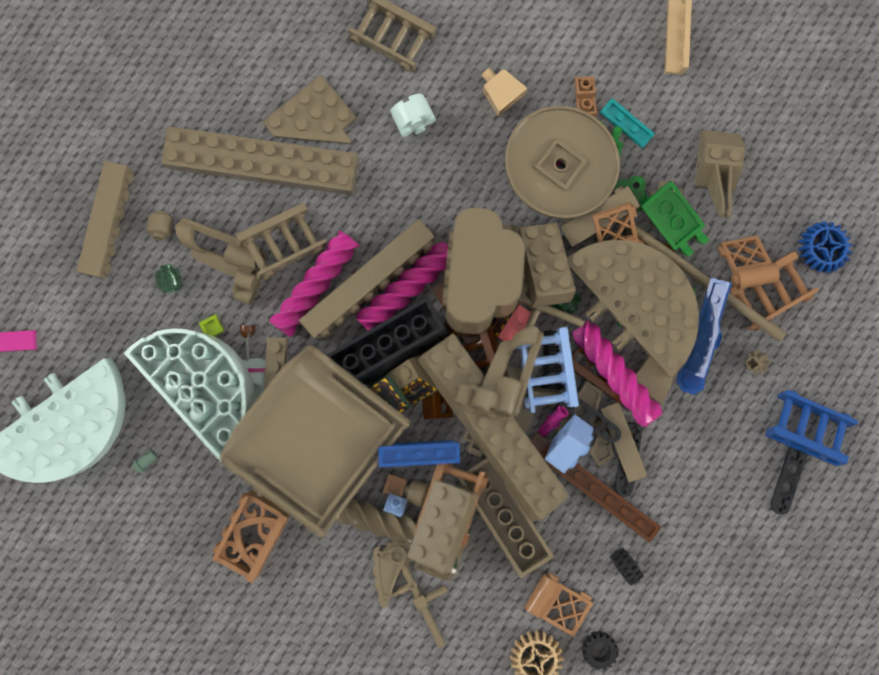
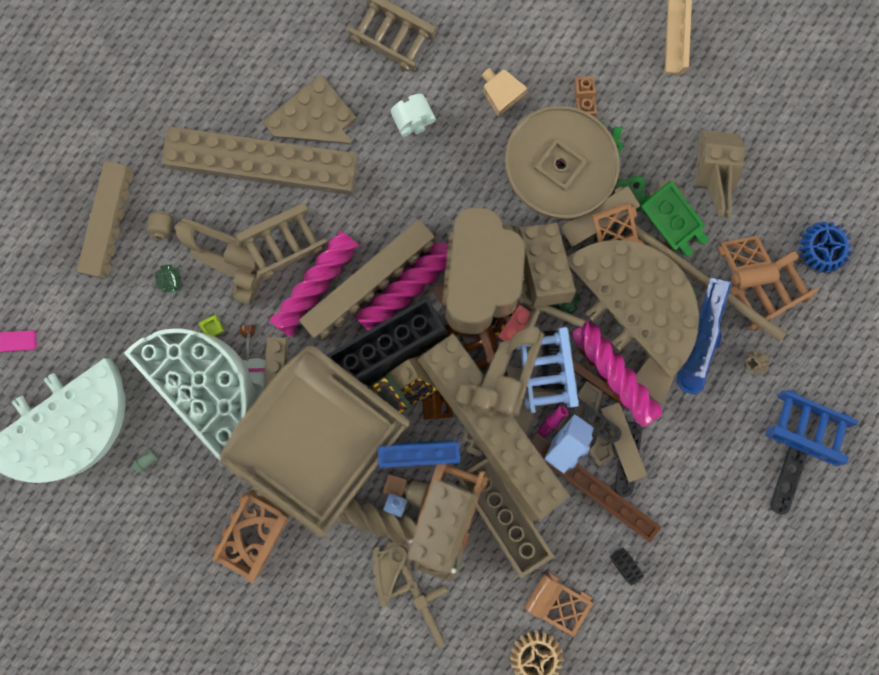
black tyre [582,631,619,670] -> none
teal tile [599,98,655,149] -> none

